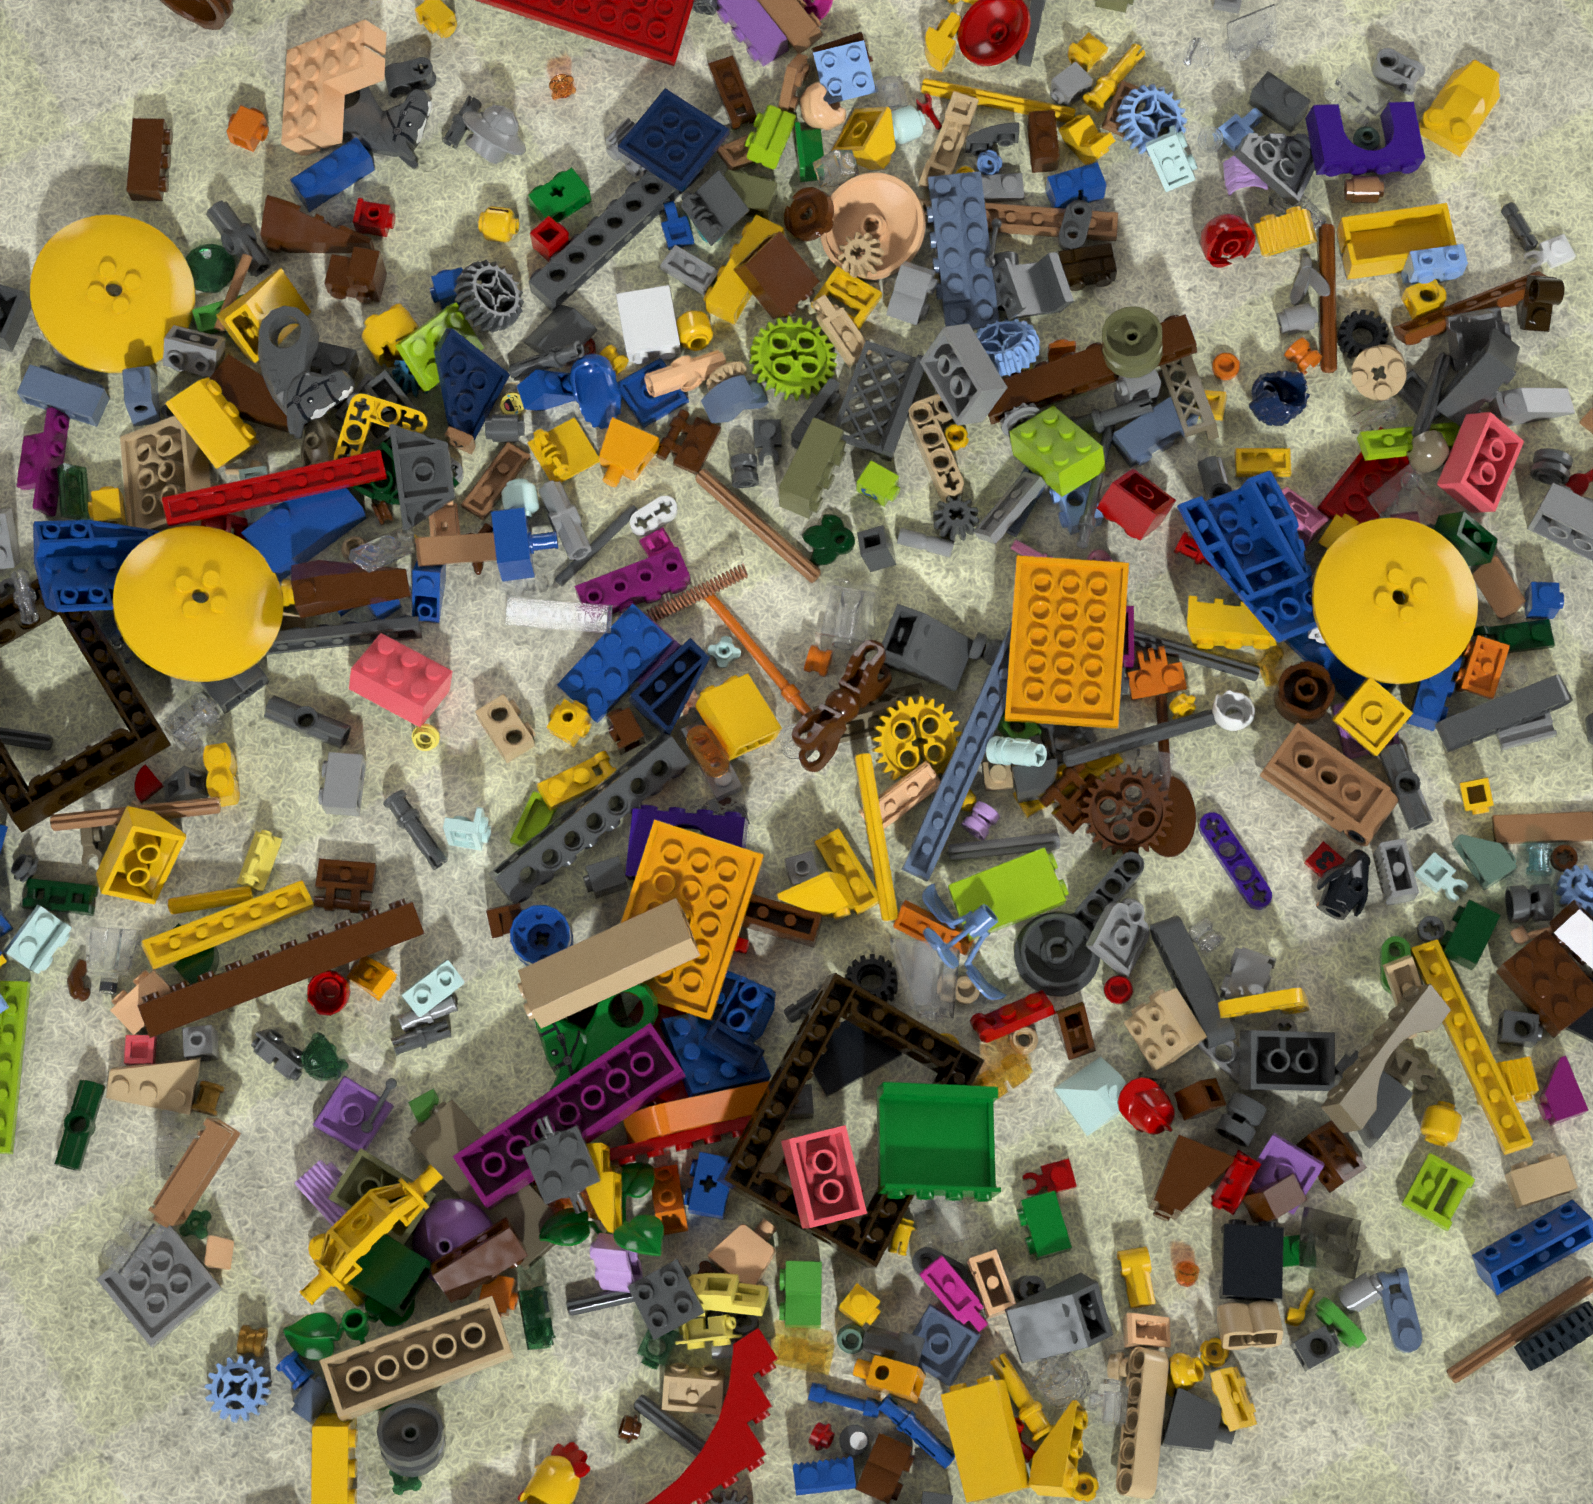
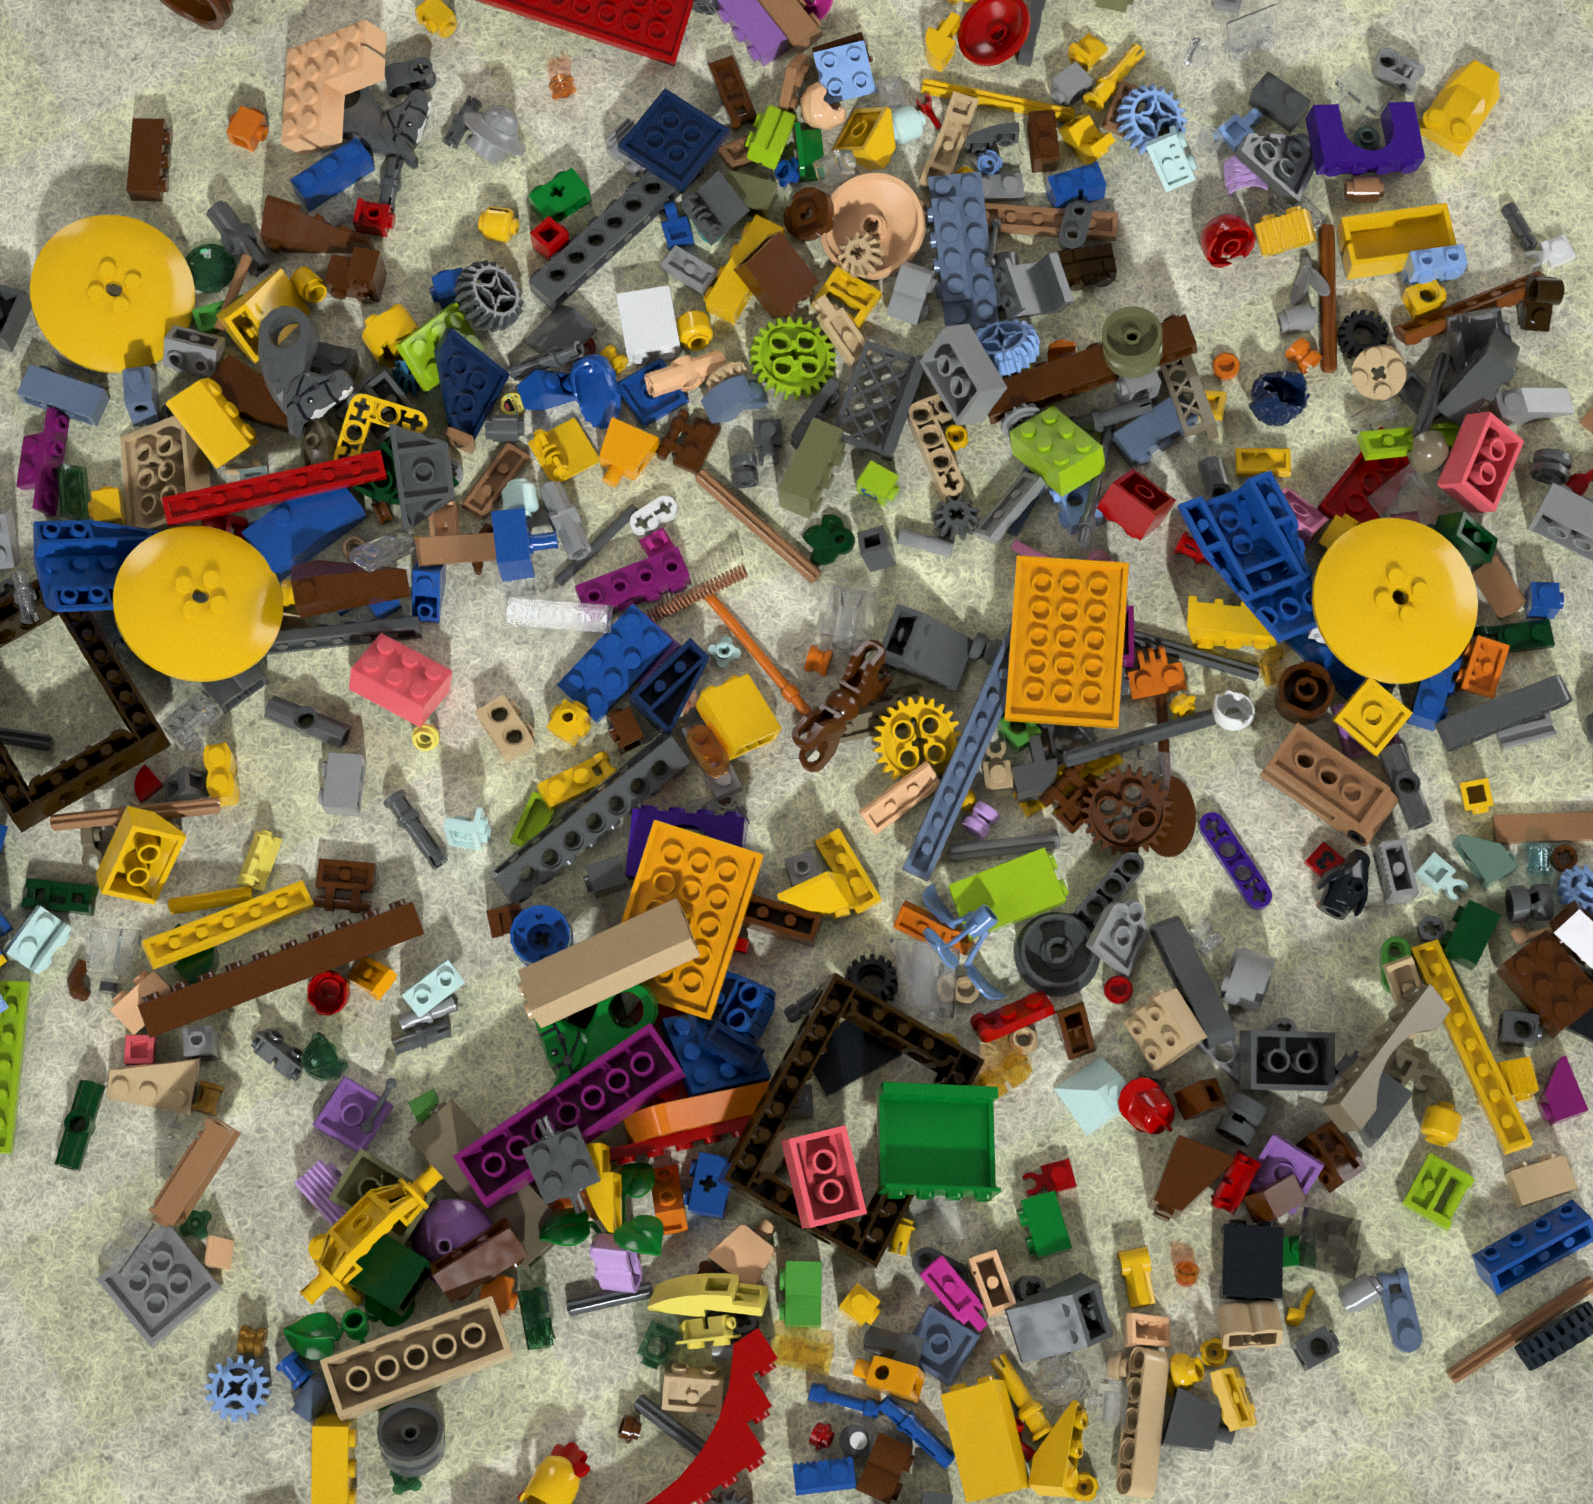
dark grey plate [11,854,39,883] -> none
dark grey hinge [627,1259,705,1340] -> none
sand green plate [837,1323,865,1354] -> none
yellow axle [855,753,898,921] -> none
light aqua axle [986,736,1047,767] -> none
yellow beam [1218,988,1310,1018] -> none
bright green plate [1315,1297,1367,1349] -> none
none -> yellow brick [290,266,327,303]
none -> dark grey pin [379,157,404,212]
none -> blue plate [774,157,800,187]

